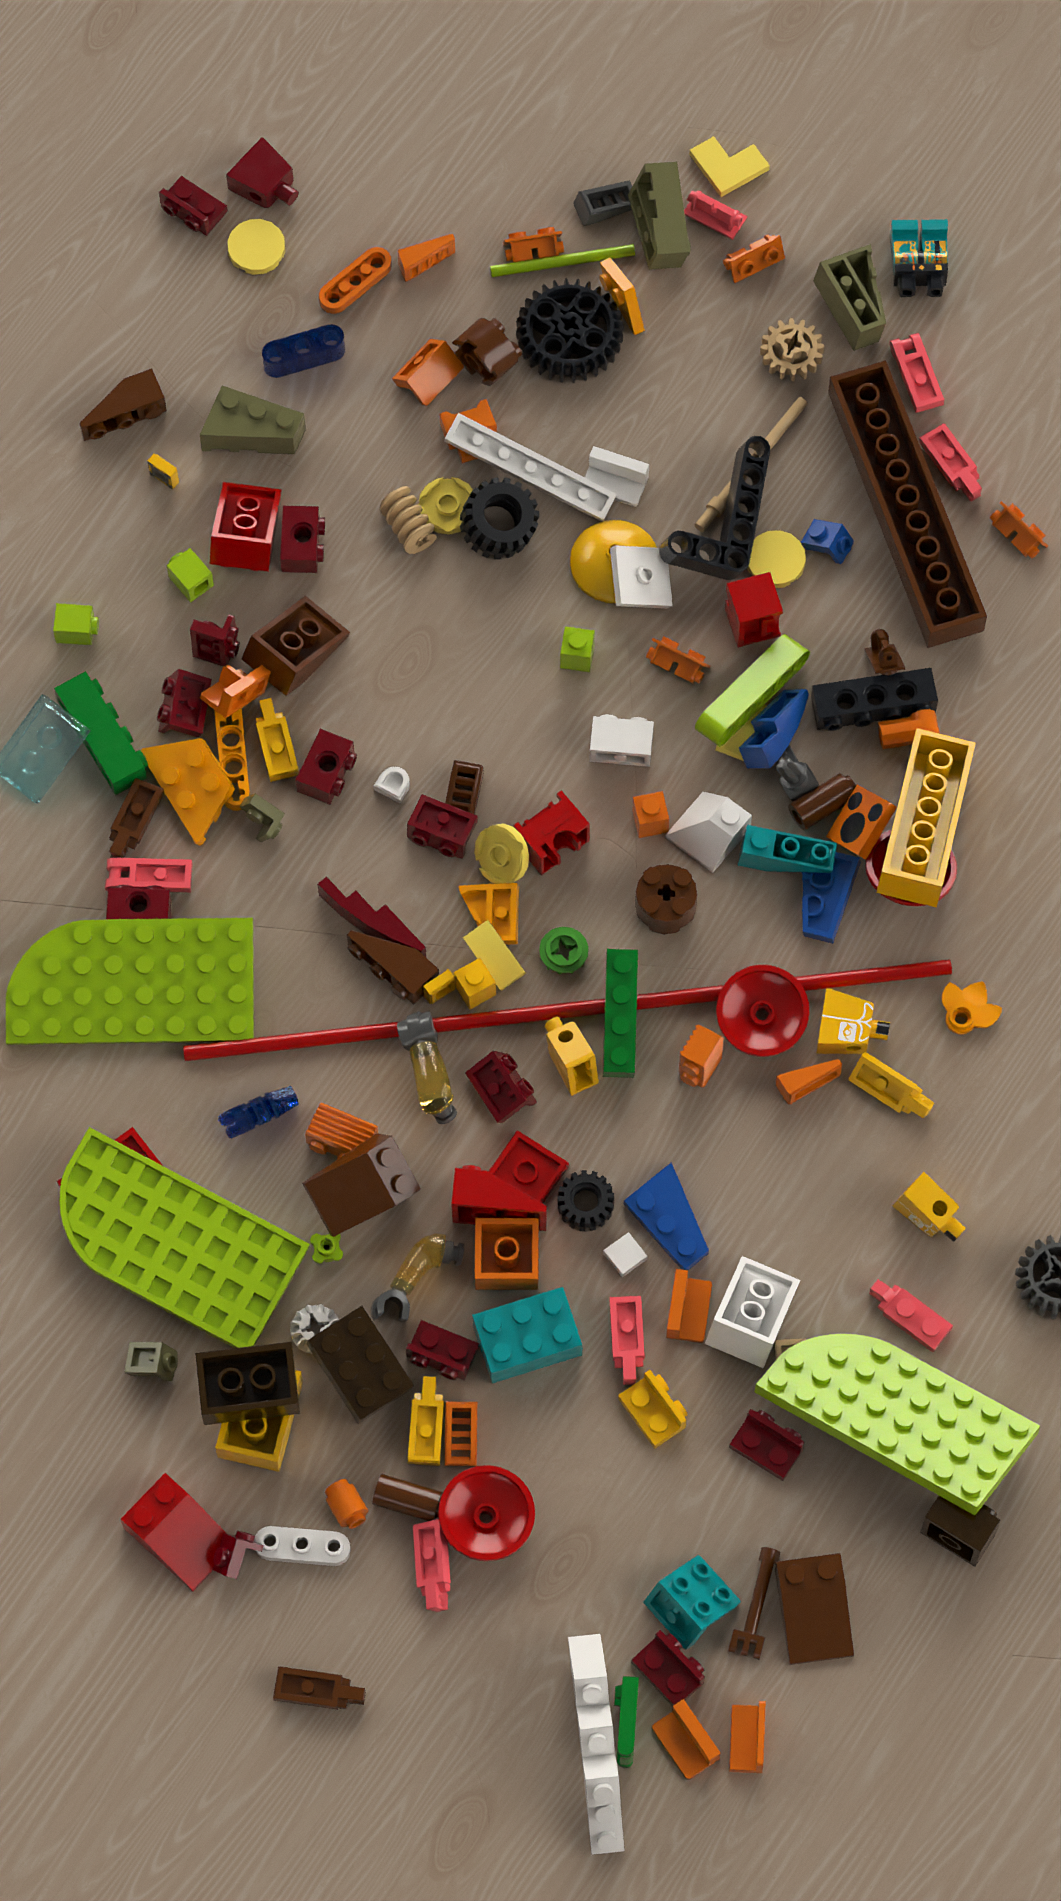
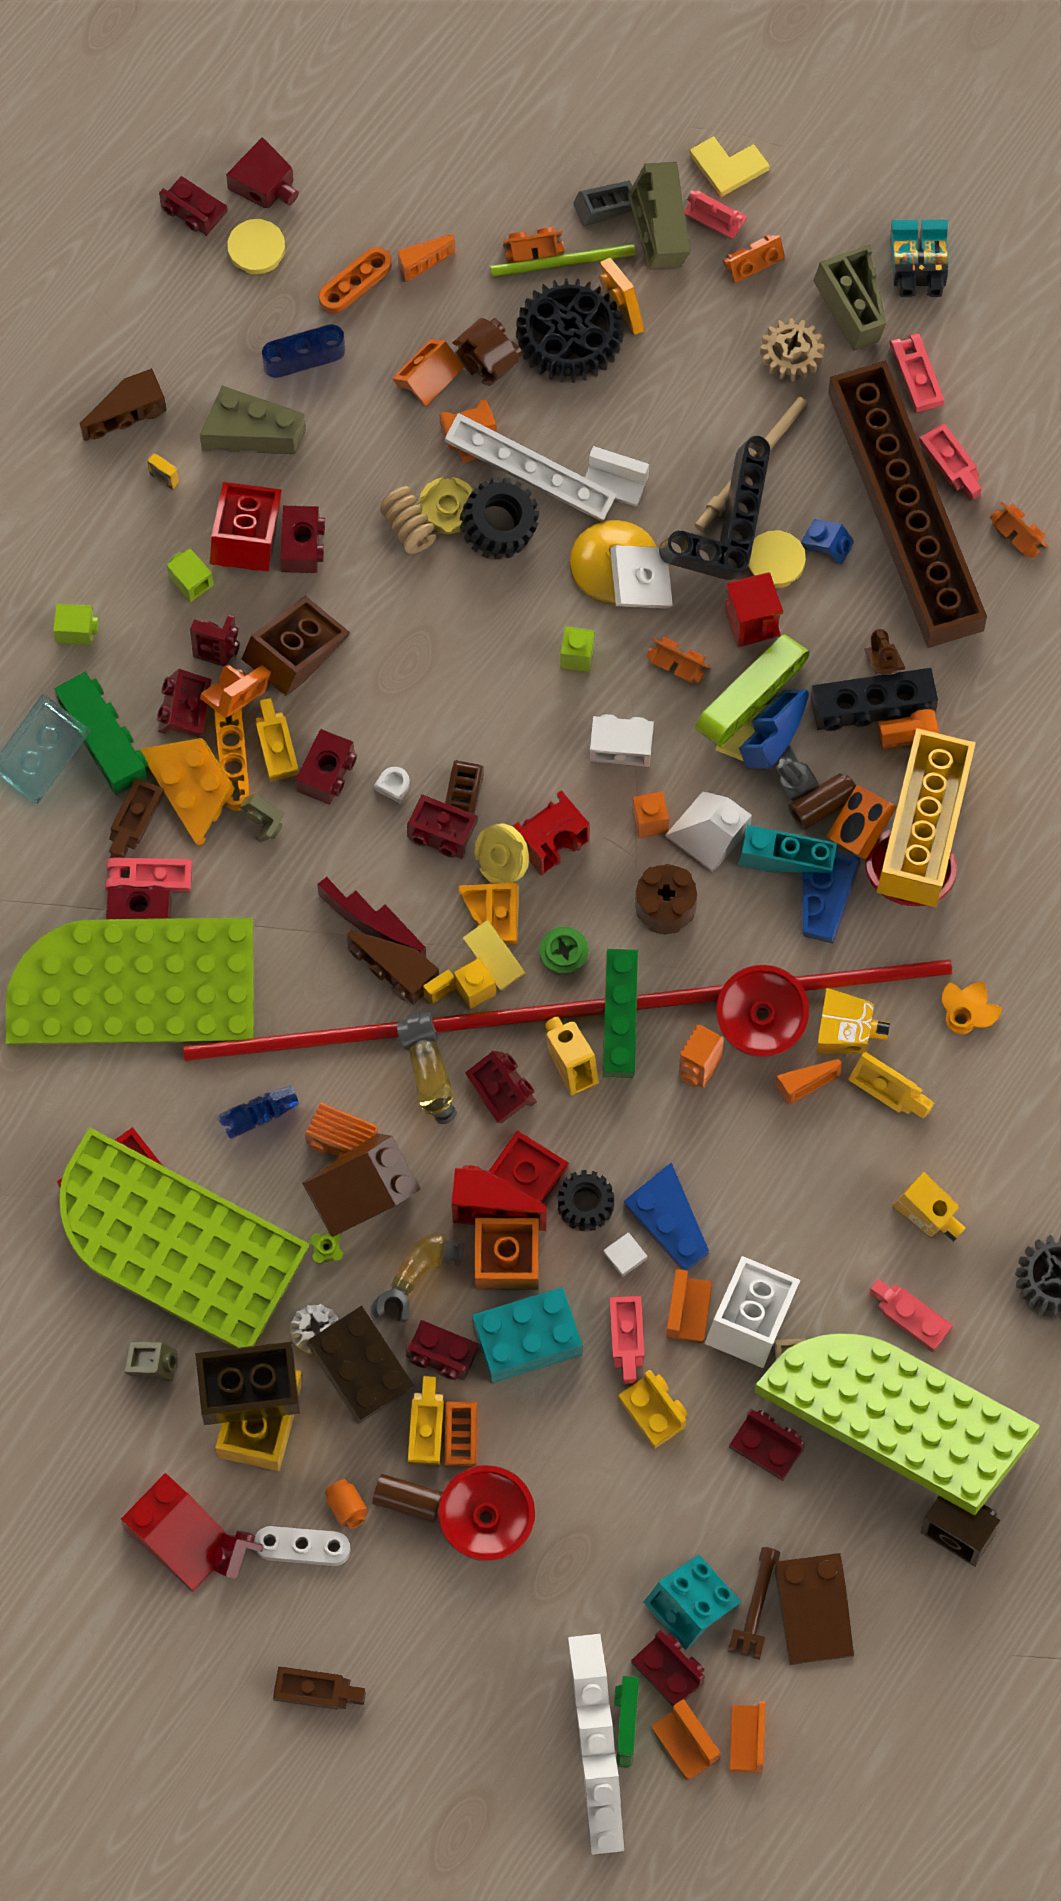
coral hinge [413,1519,451,1612] -> none

